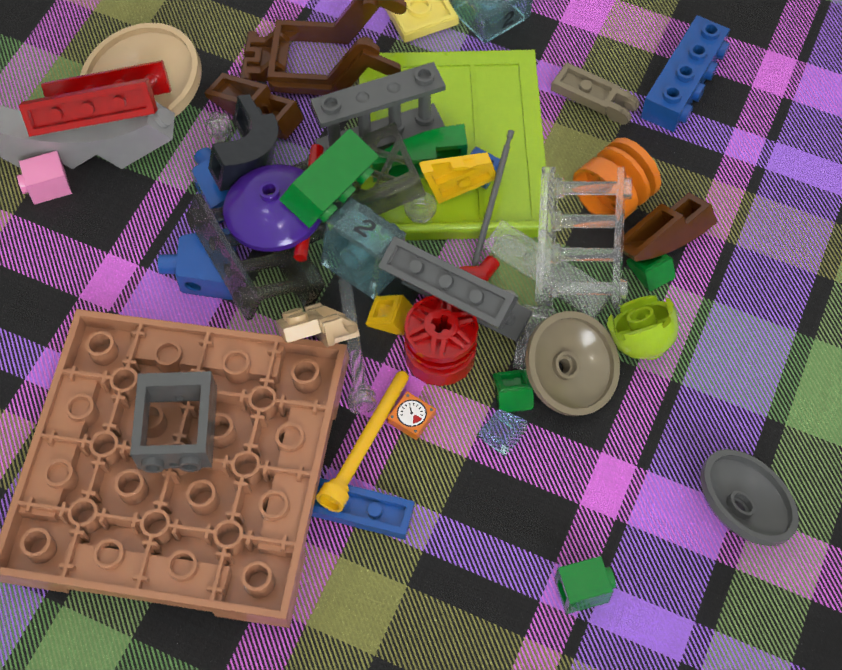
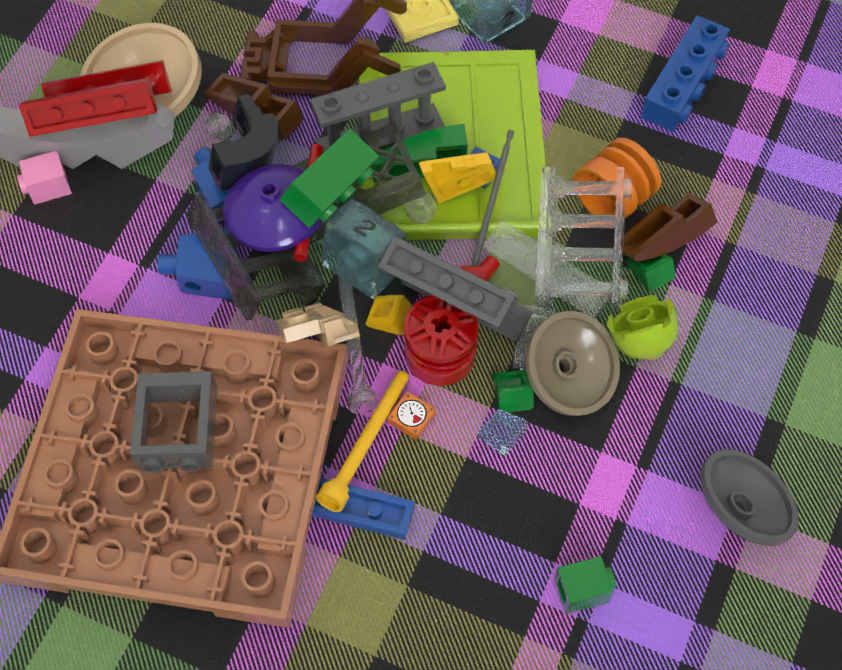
dark tan hinge [551,62,640,125] -> none

